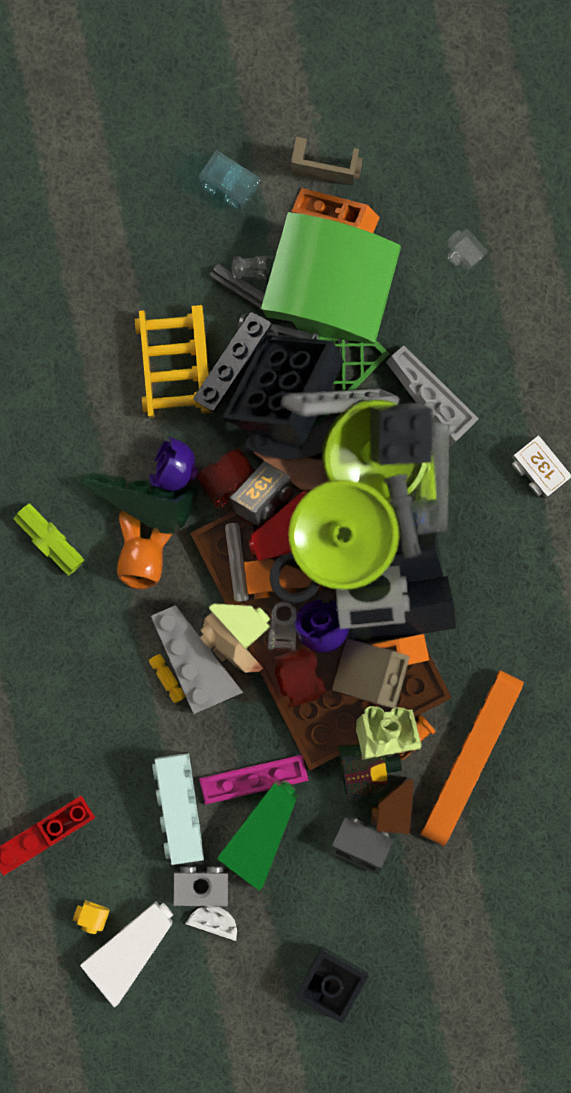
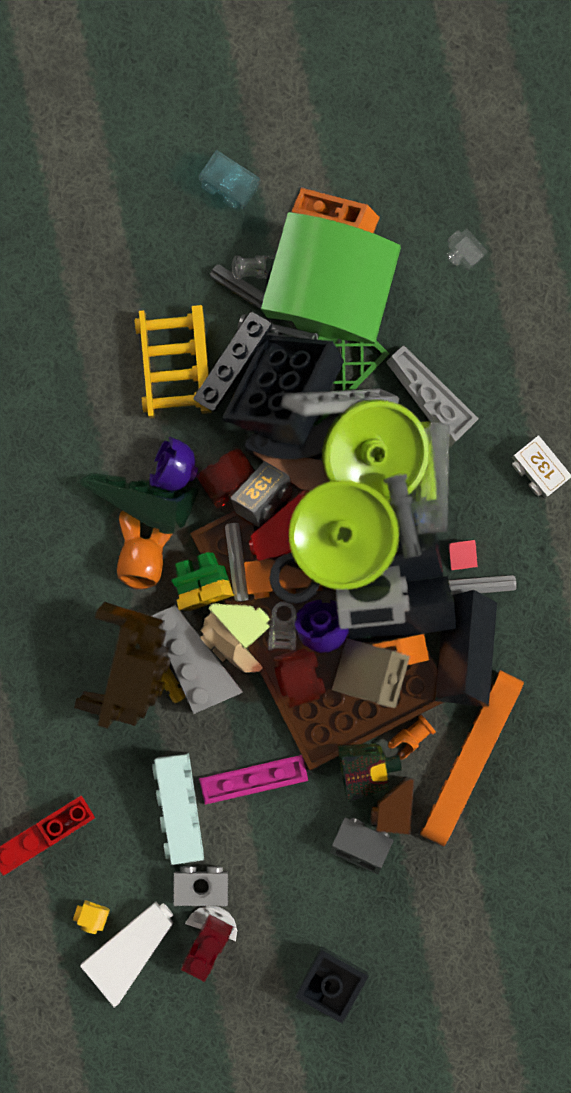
lime piece [13,503,85,576] -> none
green slope [217,779,298,891] -> none
dark tan panel [291,137,363,186] -> none
yellowish green slope [356,706,421,760] -> none
black brick [370,403,433,465] -> none
none -> dark brown piece [74,601,171,729]
none -> hips [172,552,234,611]
none -> dark red brick [181,914,233,982]
none -> black slope [435,590,497,707]
none -> coral slope [448,540,478,570]
none -> light grey axle [449,575,516,595]

